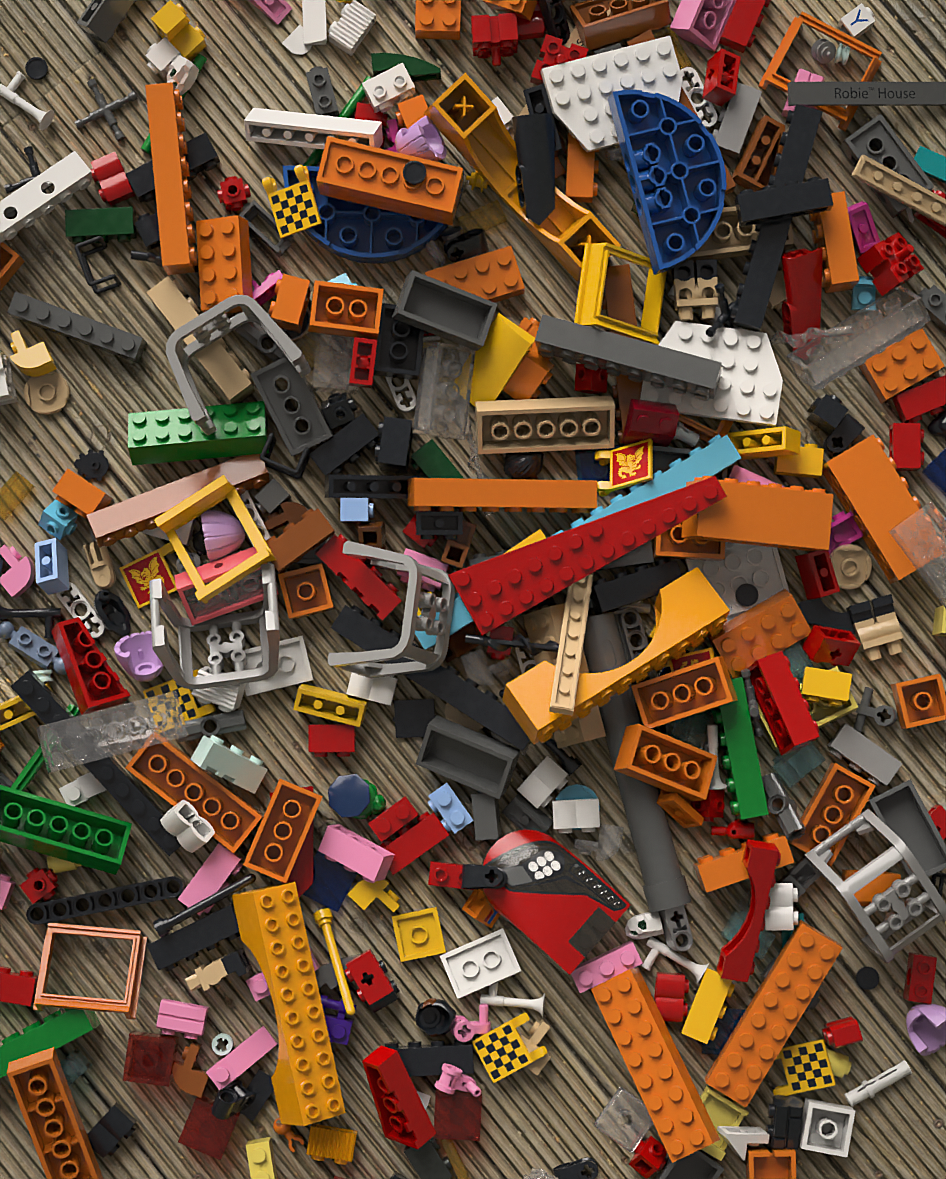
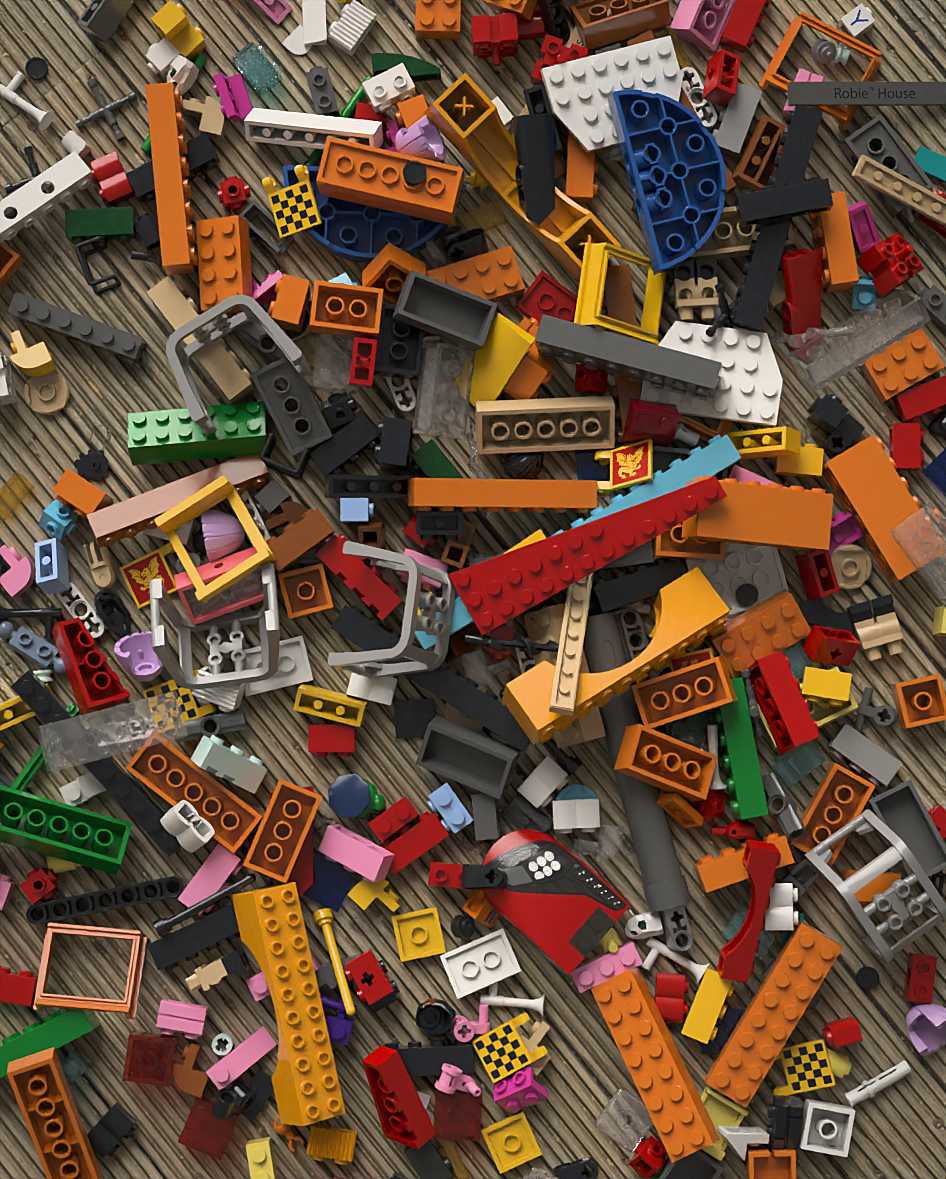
none -> white brick [61,130,91,159]
none -> tan brick [182,96,227,141]
none -> dark pink bracket [213,72,253,123]
none -> clear light blue brick [232,41,282,97]
none -> orange brick [362,243,426,305]
none -> pearl dark grey wheel [451,915,475,938]
none -> yellow plate [481,1110,542,1174]
none -> dark pink bracket [494,1066,548,1114]
none -> red tile [515,270,578,323]
none -> light yellow piece [597,928,623,954]

